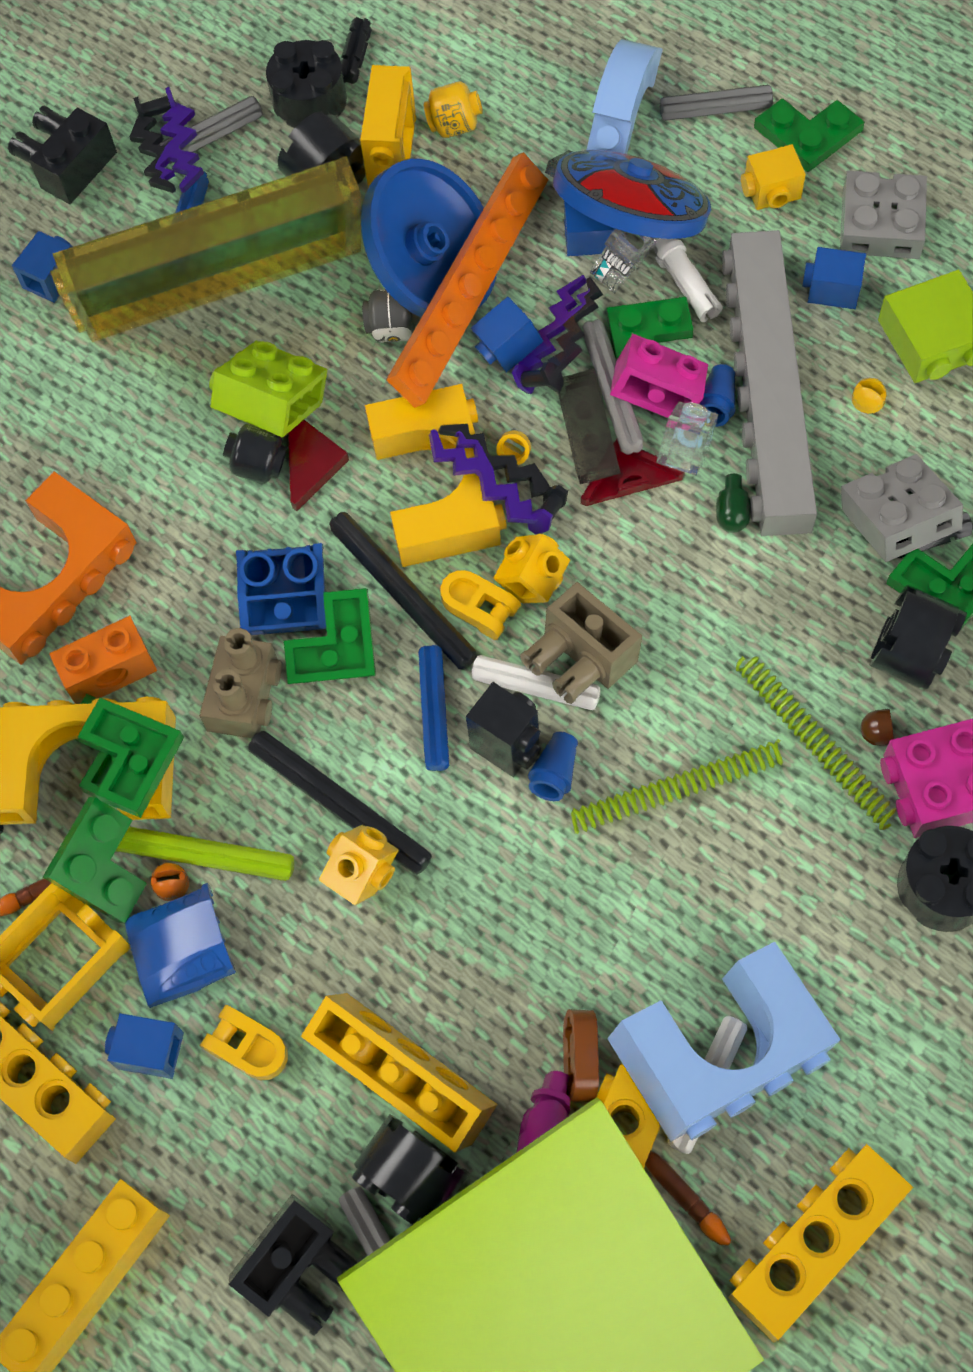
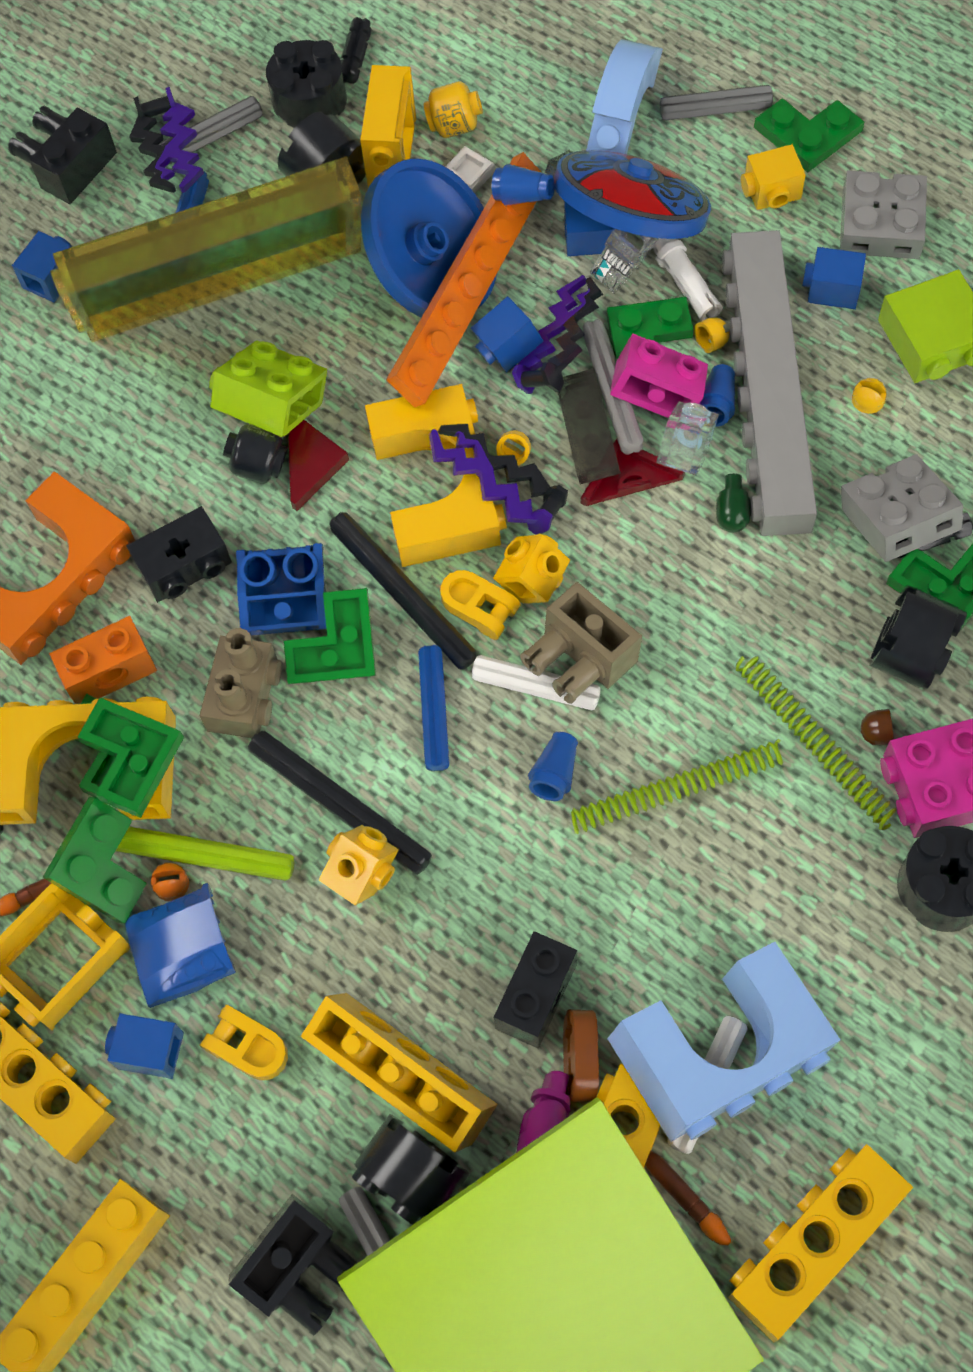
dark grey head [362,289,421,343] -> none
black brick [466,682,541,778] -> none
none -> black brick [126,506,232,603]
none -> white tile [445,146,495,193]
none -> blue cone [492,164,555,205]
none -> black brick [493,931,578,1049]
none -> yellow hinge [694,317,730,353]

